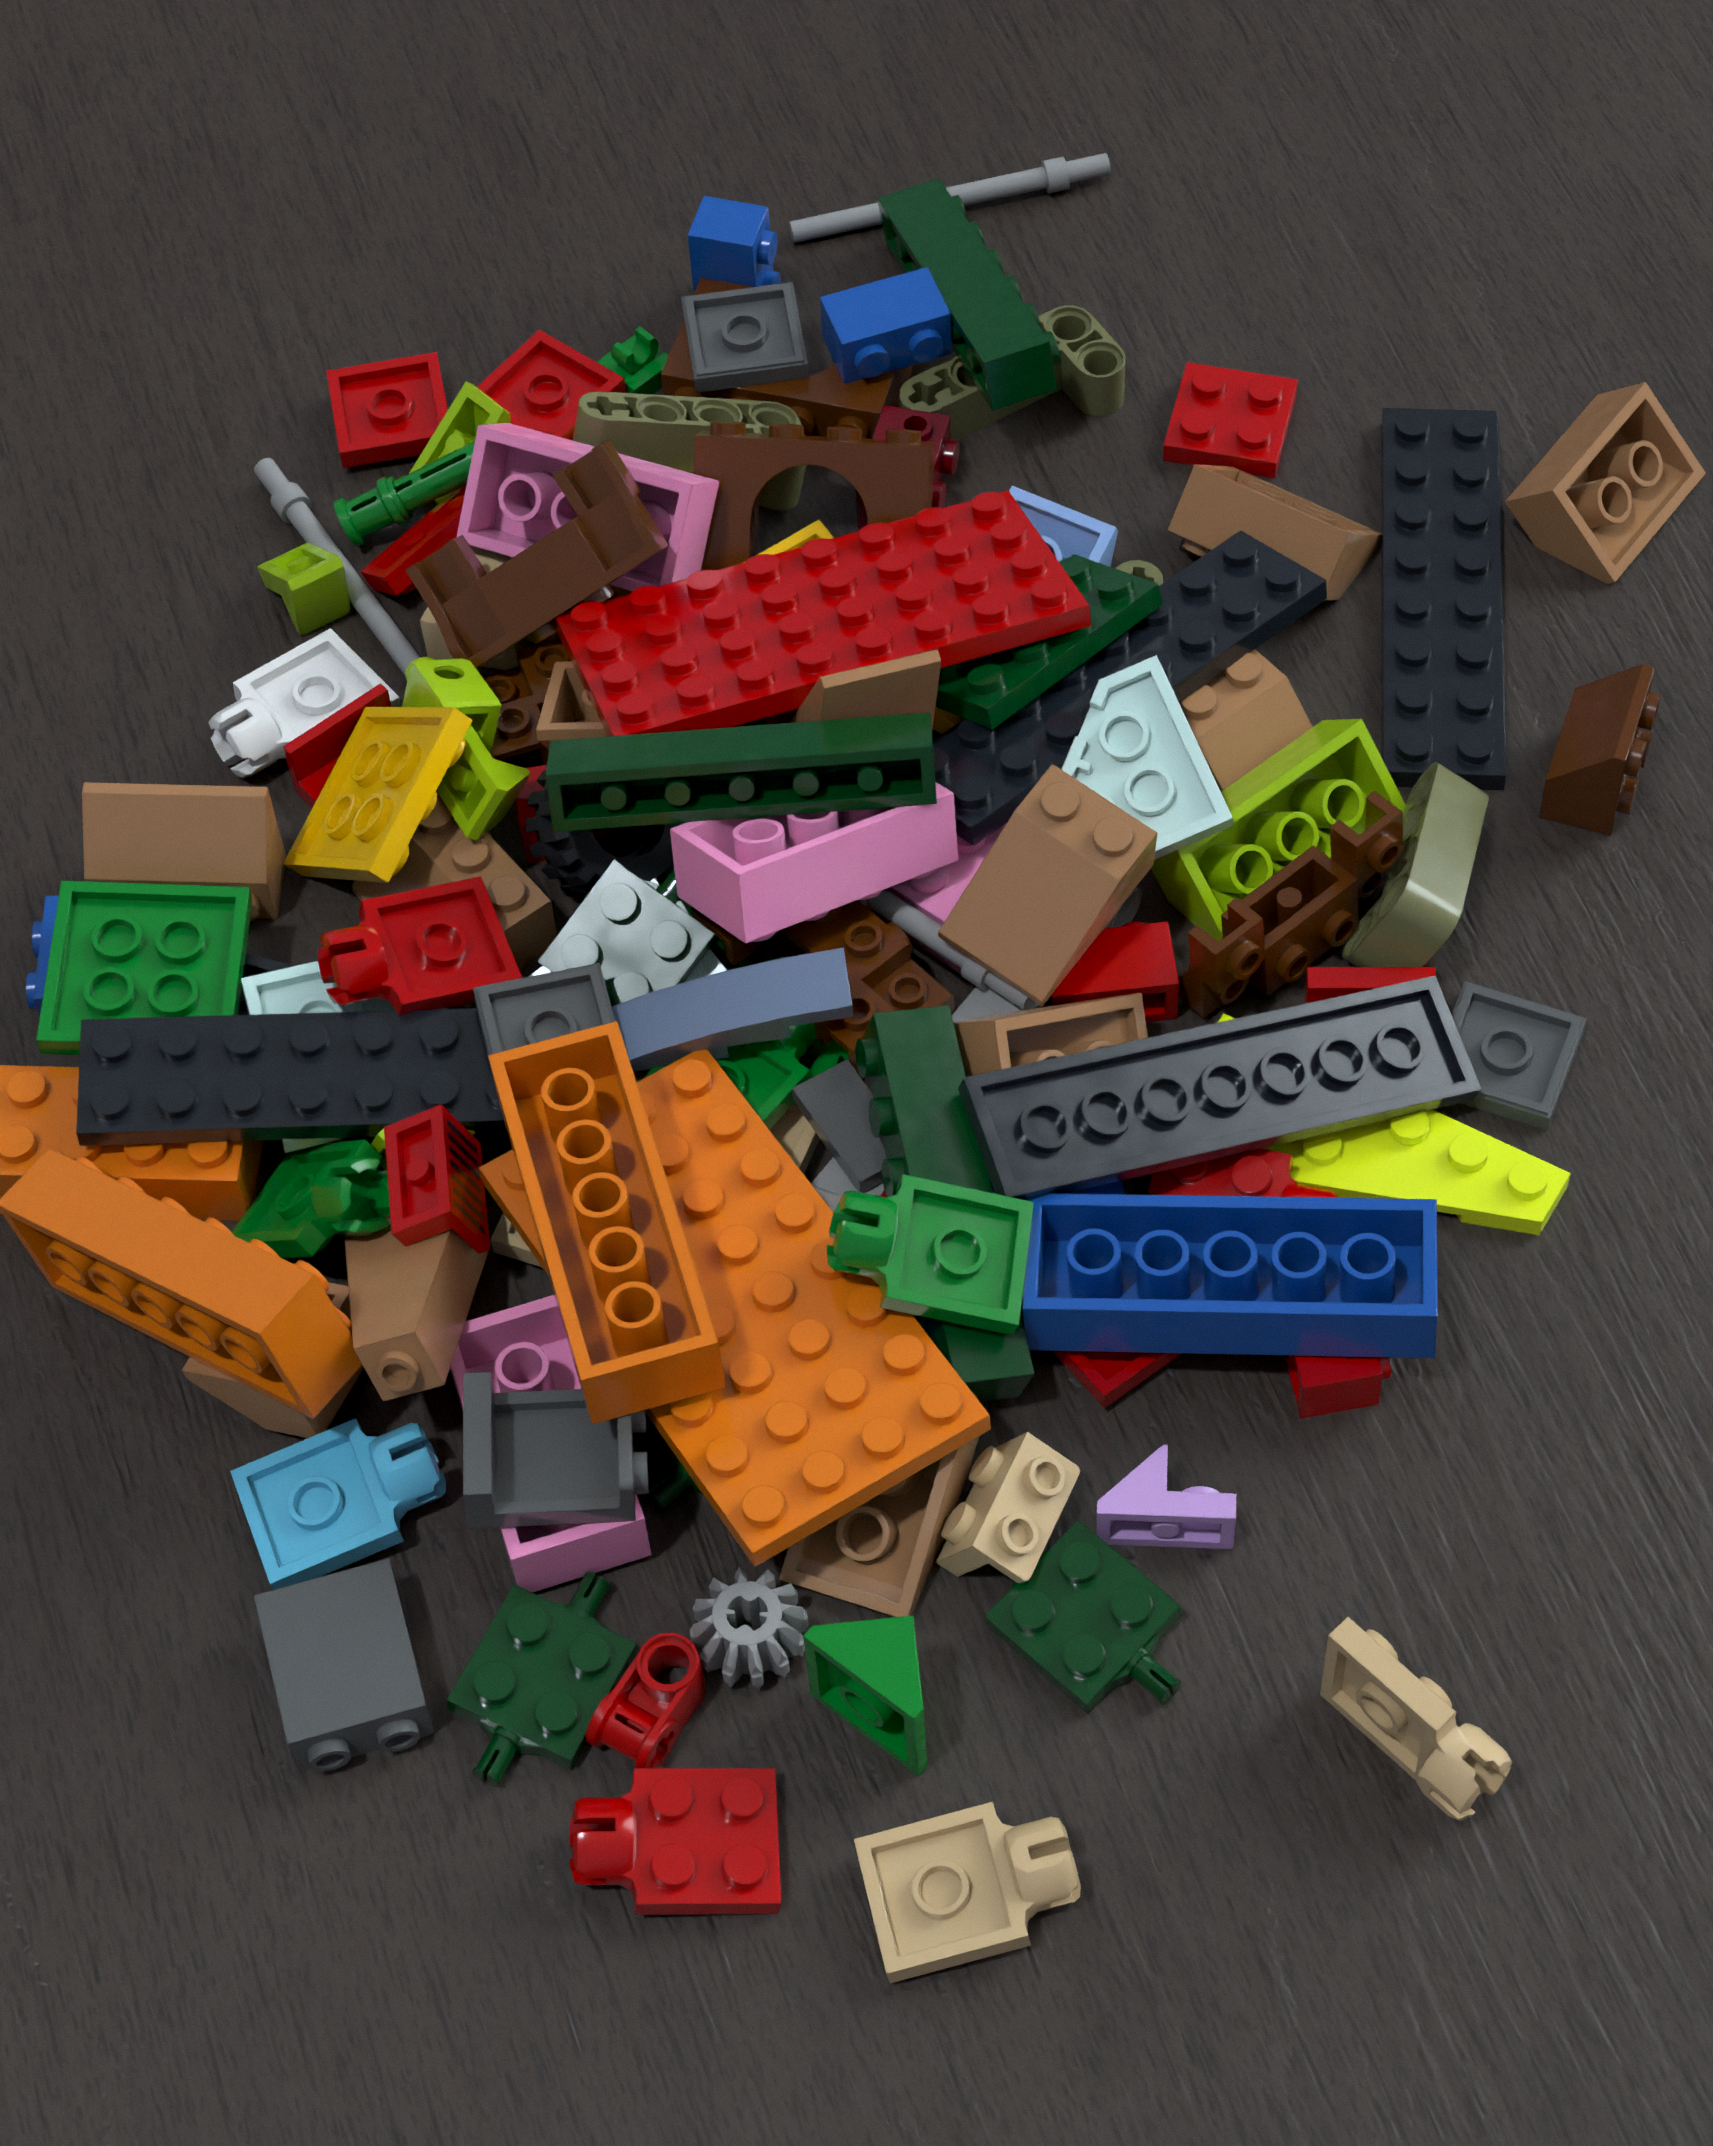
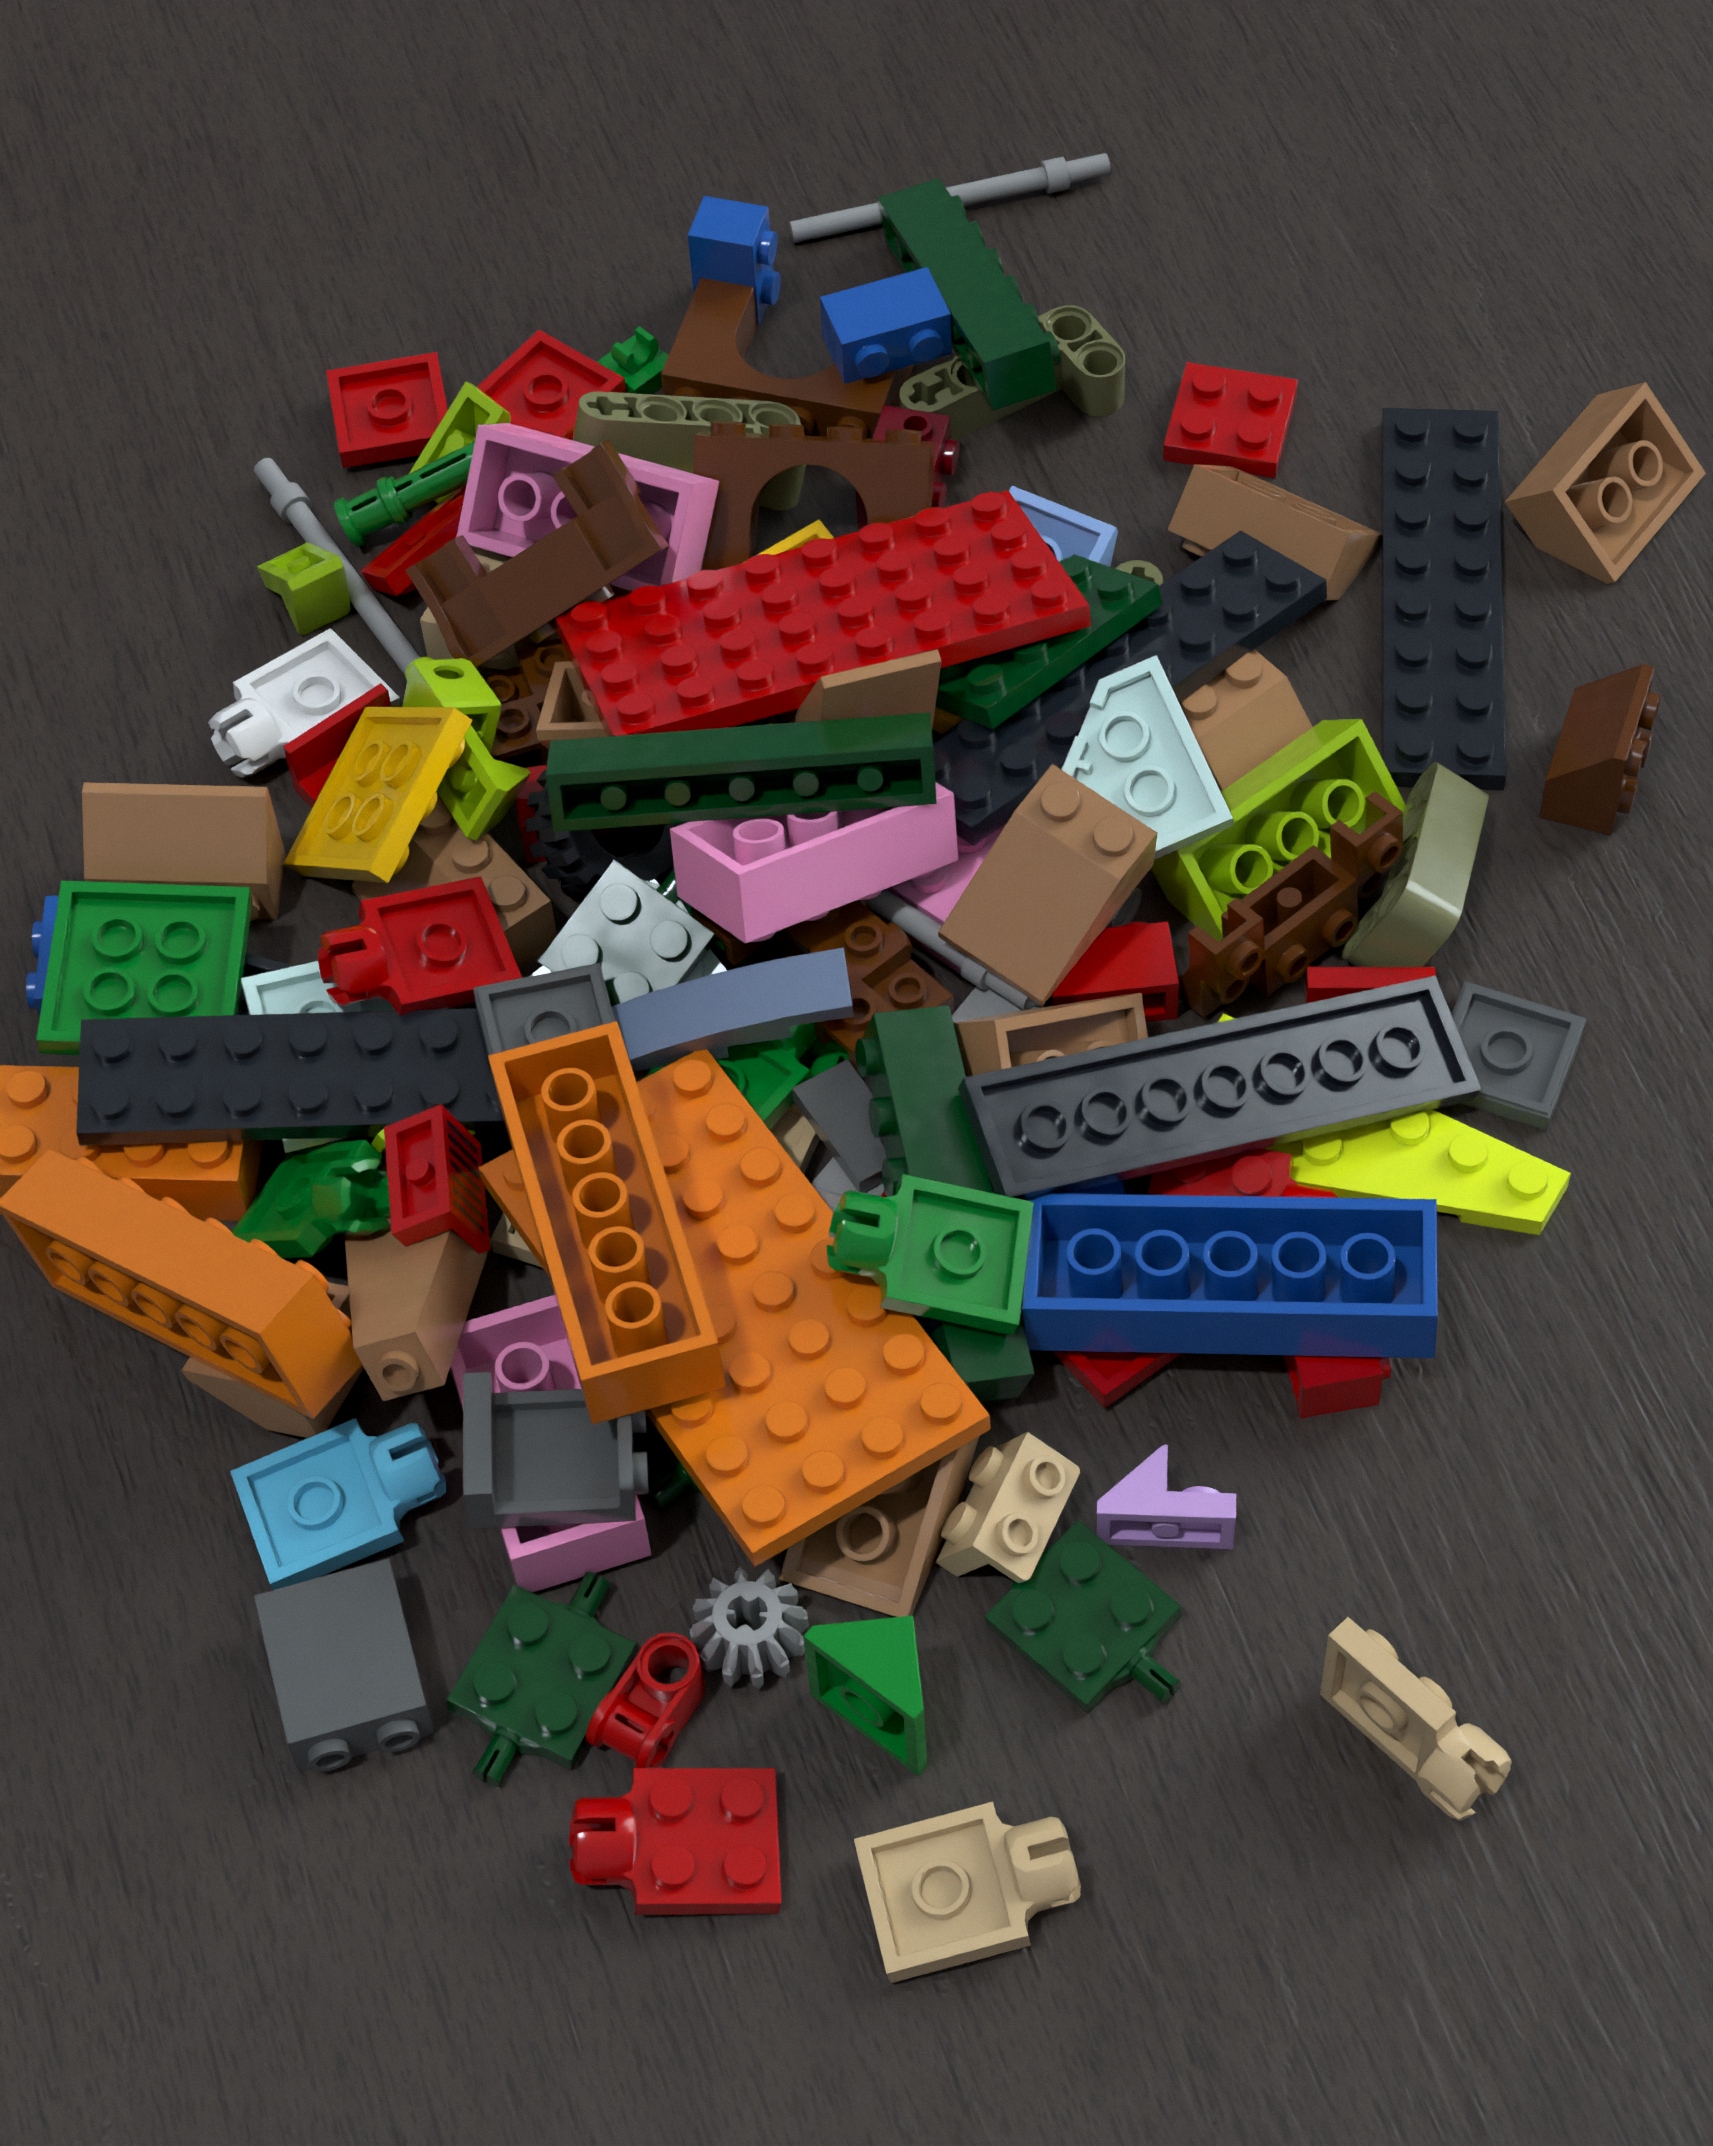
dark grey tile [681,282,809,393] -> none

